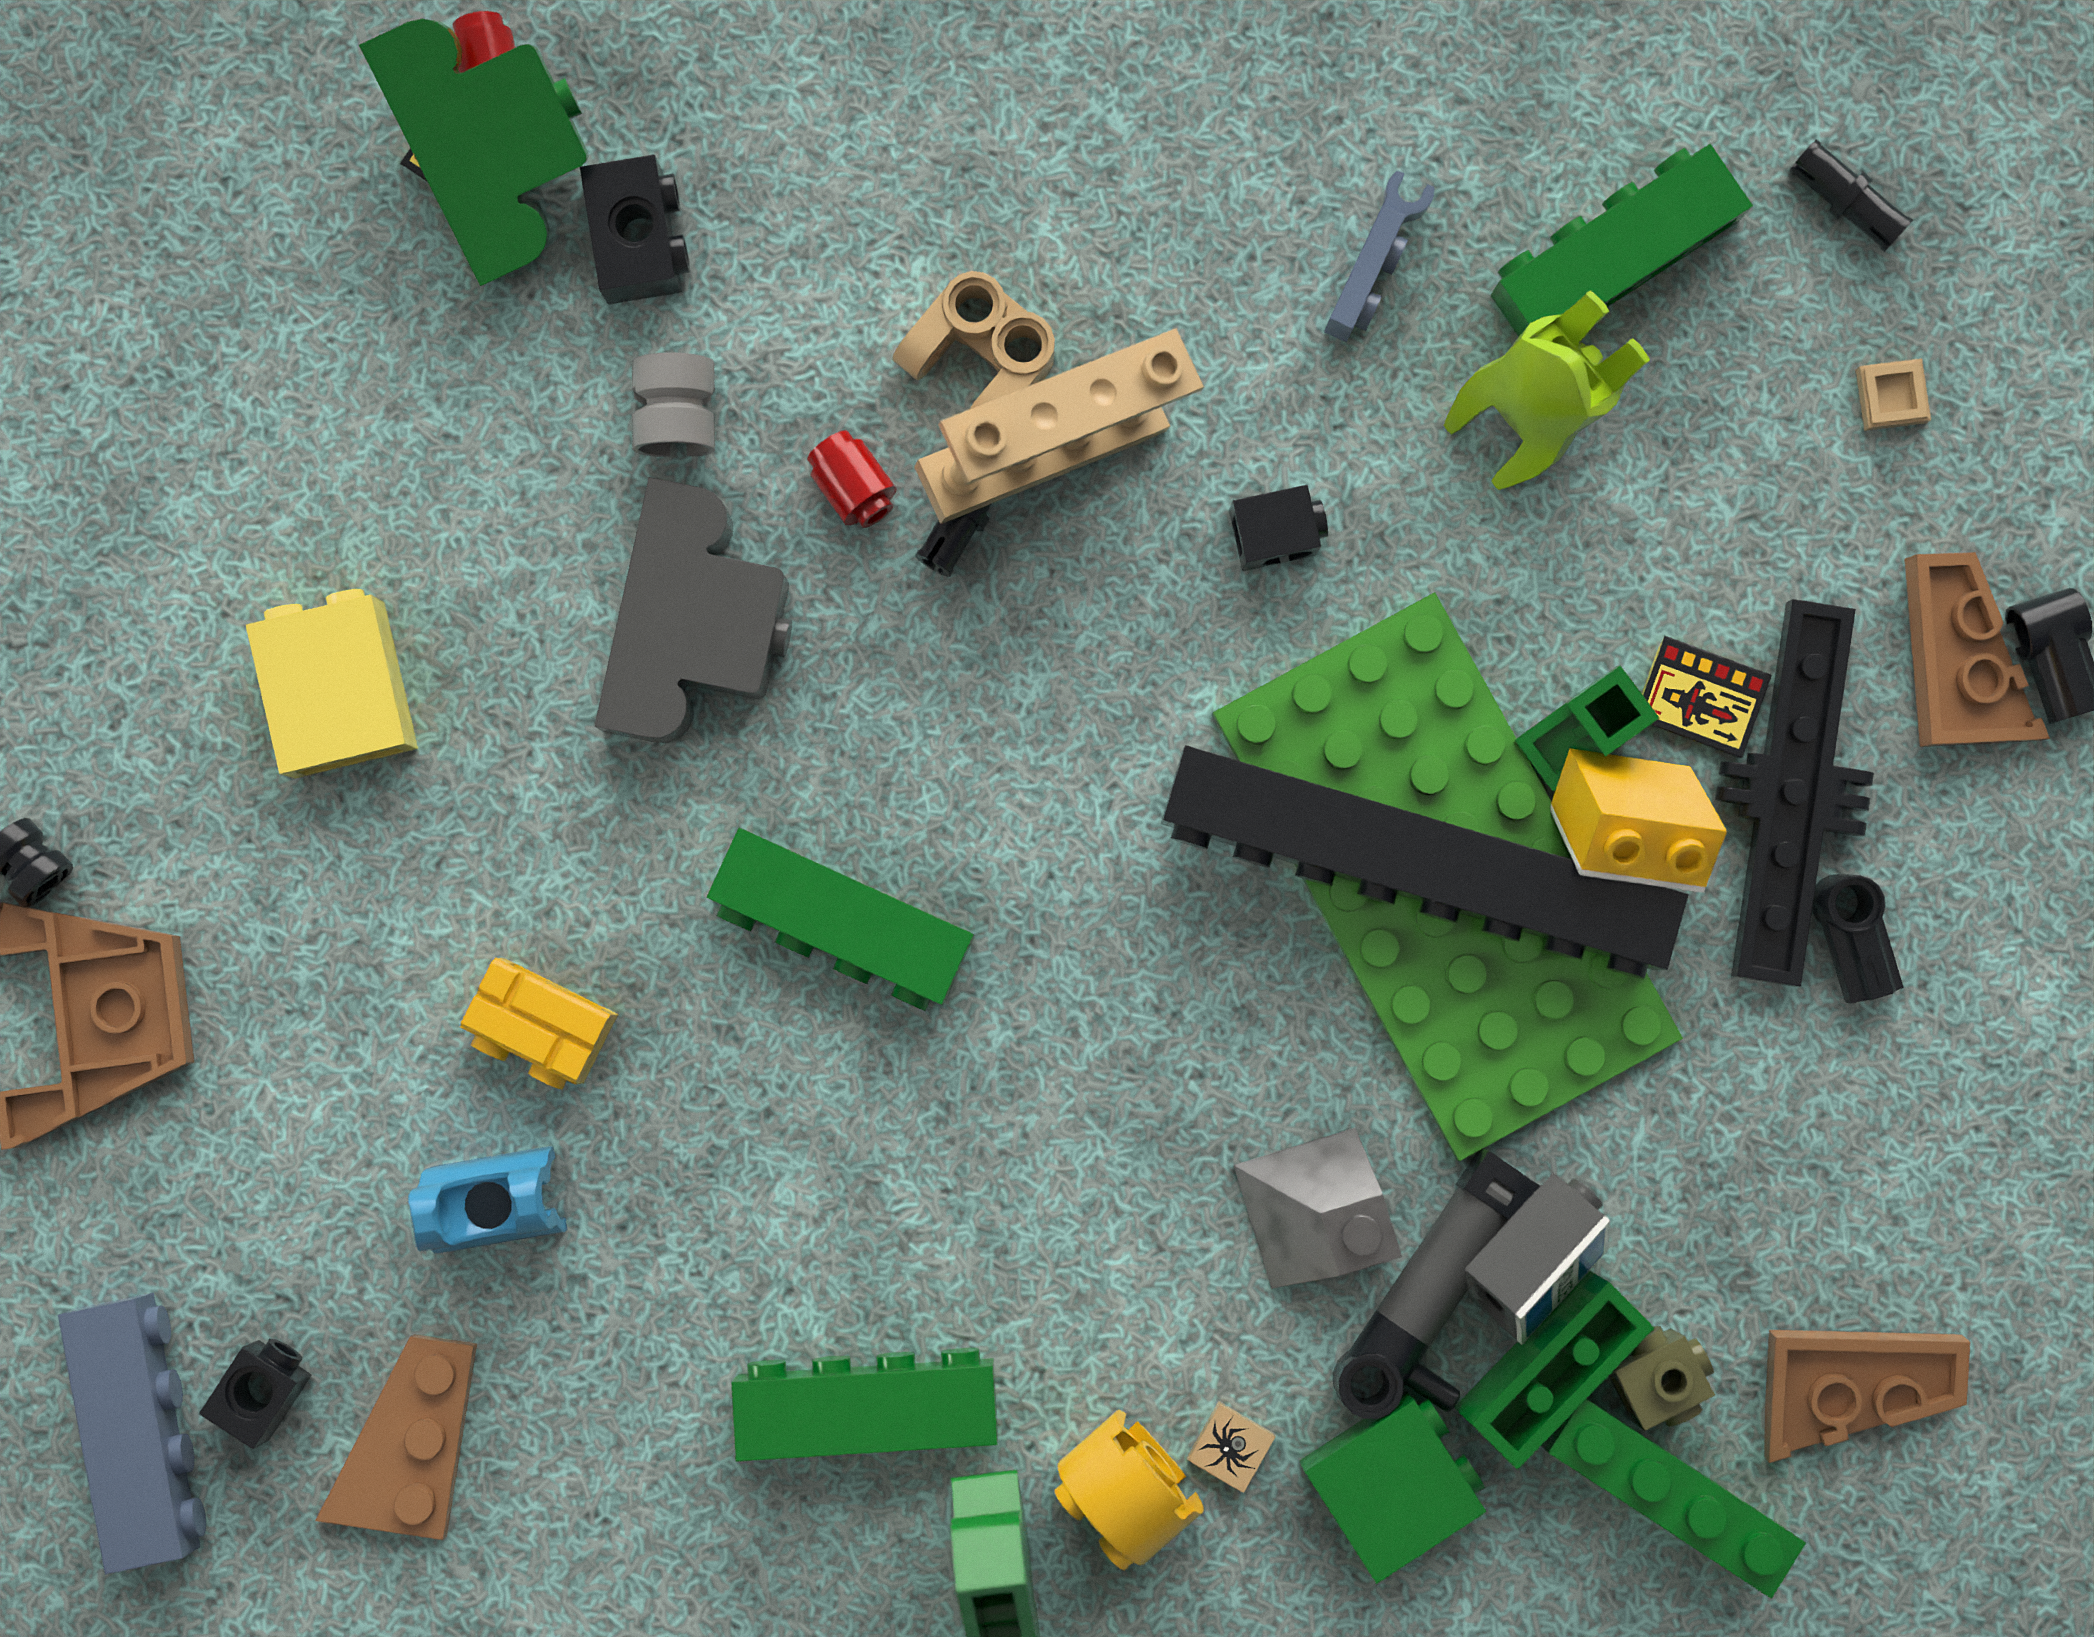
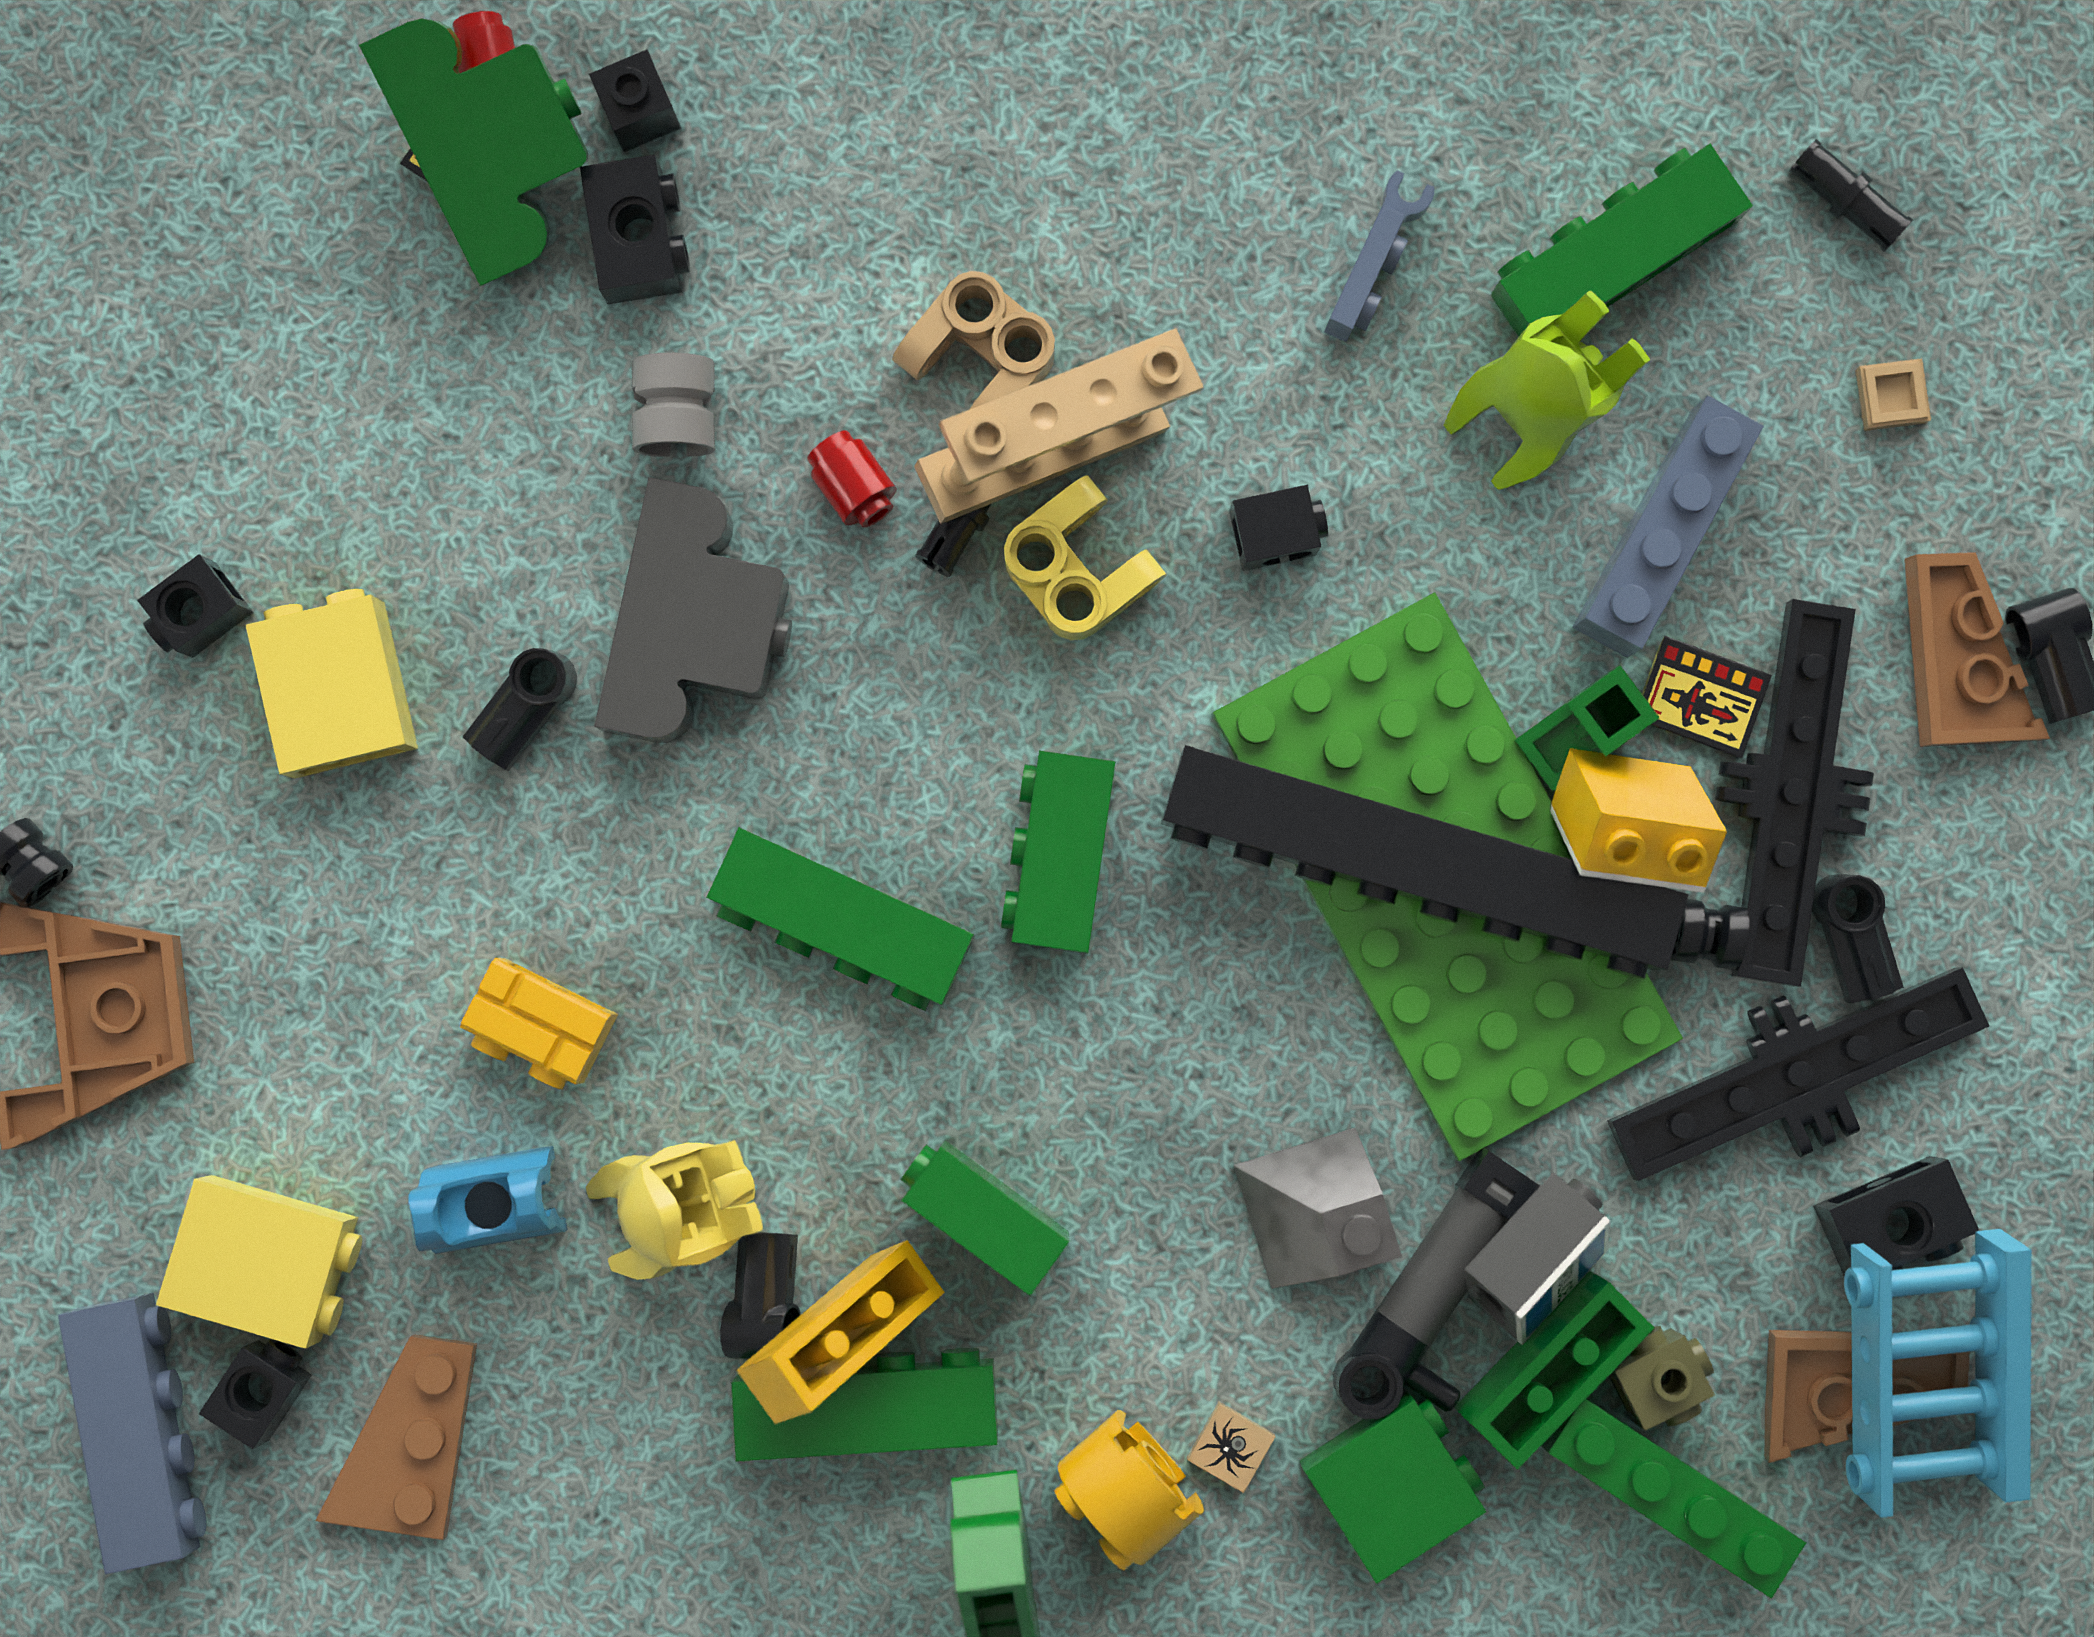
none -> black brick [137,554,253,658]
none -> light yellow brick [156,1175,362,1349]
none -> black piece [462,648,577,771]
none -> light yellow piece [586,1140,763,1280]
none -> black brick [589,49,681,152]
none -> black piece [720,1232,801,1360]
none -> yellow brick [736,1240,945,1424]
none -> green brick [900,1140,1070,1296]
none -> green brick [1001,750,1116,954]
none -> light yellow piece [1004,475,1167,640]
none -> sand blue brick [1572,395,1764,658]
none -> black hinge [1607,967,1990,1181]
none -> black wheel [1671,899,1749,970]
none -> black brick [1813,1156,1980,1276]
none -> medium azure fence [1844,1229,2032,1518]

